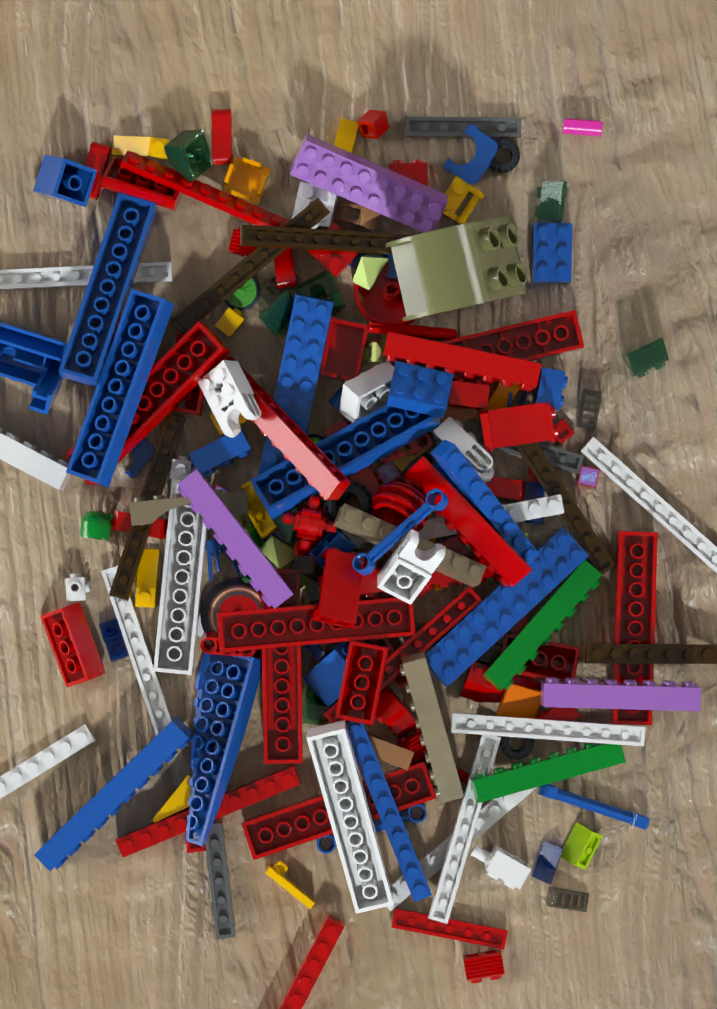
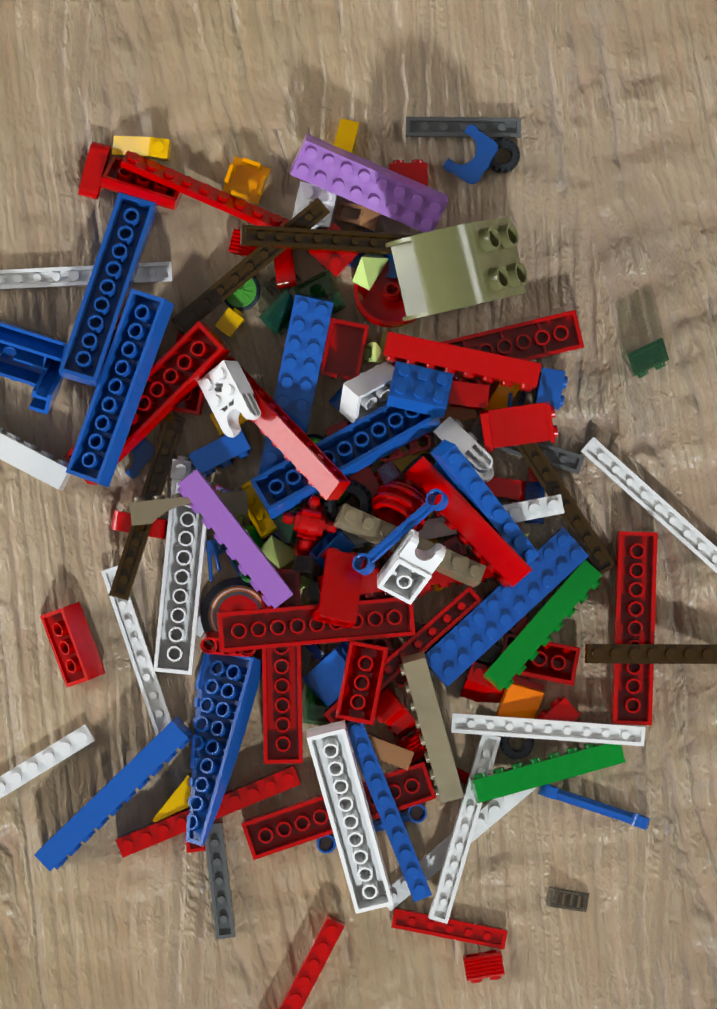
blue slope [33,155,98,207] -> none
white brick [65,573,91,601] -> none
green helmet [80,510,113,542] -> none
clear blue slope [99,618,130,662] -> none
yellow slope [135,549,160,608] -> none
clear green slope [164,130,213,182] -> none
red beam [212,109,232,165] -> none
yellow hinge [265,860,315,909] -> none
red panel [357,110,389,139] -> none
red axle [367,321,457,340] -> none
yellow plate [442,176,485,225] -> none
white brick [470,845,531,890] -> none
blue brick [531,223,572,283] -> none
clear blue slope [532,840,563,884] -> none
clear green slope [534,181,567,223] -> none
medium lavender brick [540,677,701,711] -> none
red tile [555,418,575,445] -> none
lime panel [560,823,603,870] -> none
dark pink brick [562,118,603,137] -> none
clear smoke slope [577,389,602,430] -> none
tile [577,465,600,488] -> none

